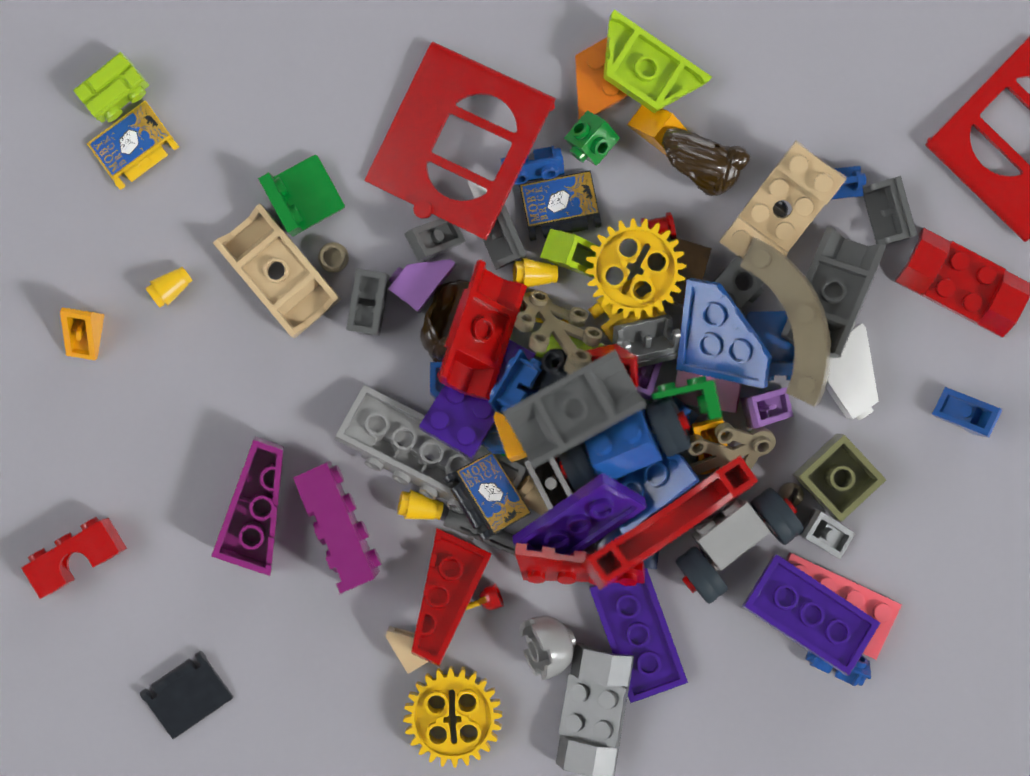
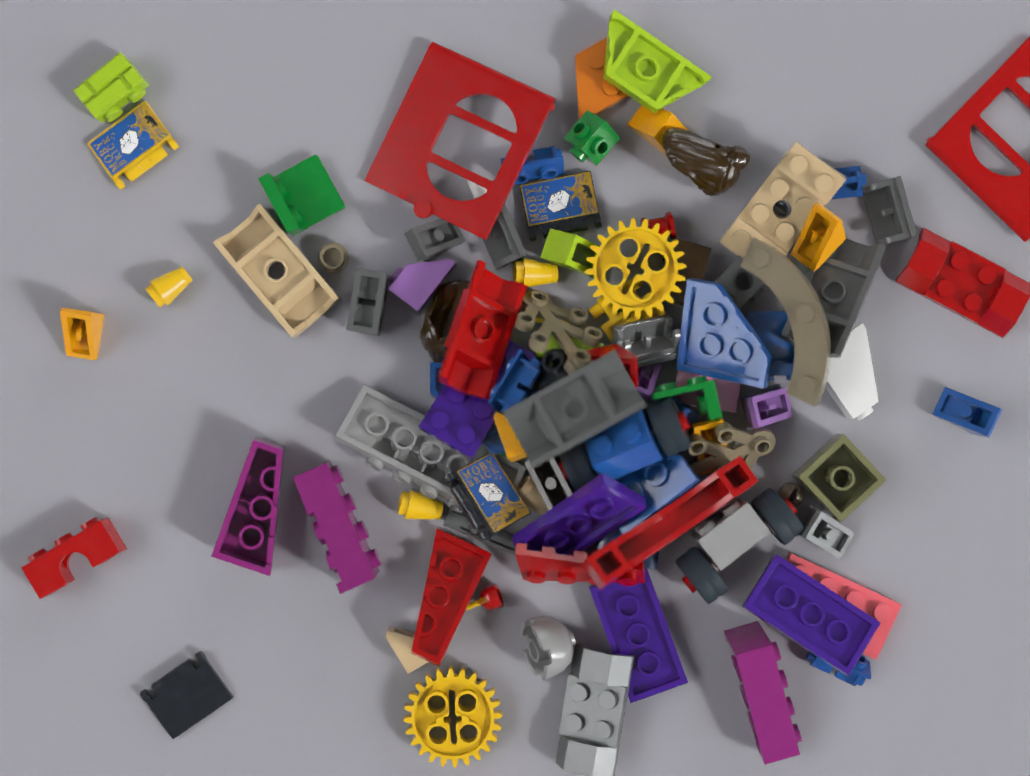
none -> magenta wedge [723,621,802,765]
none -> light orange slope [790,202,846,272]

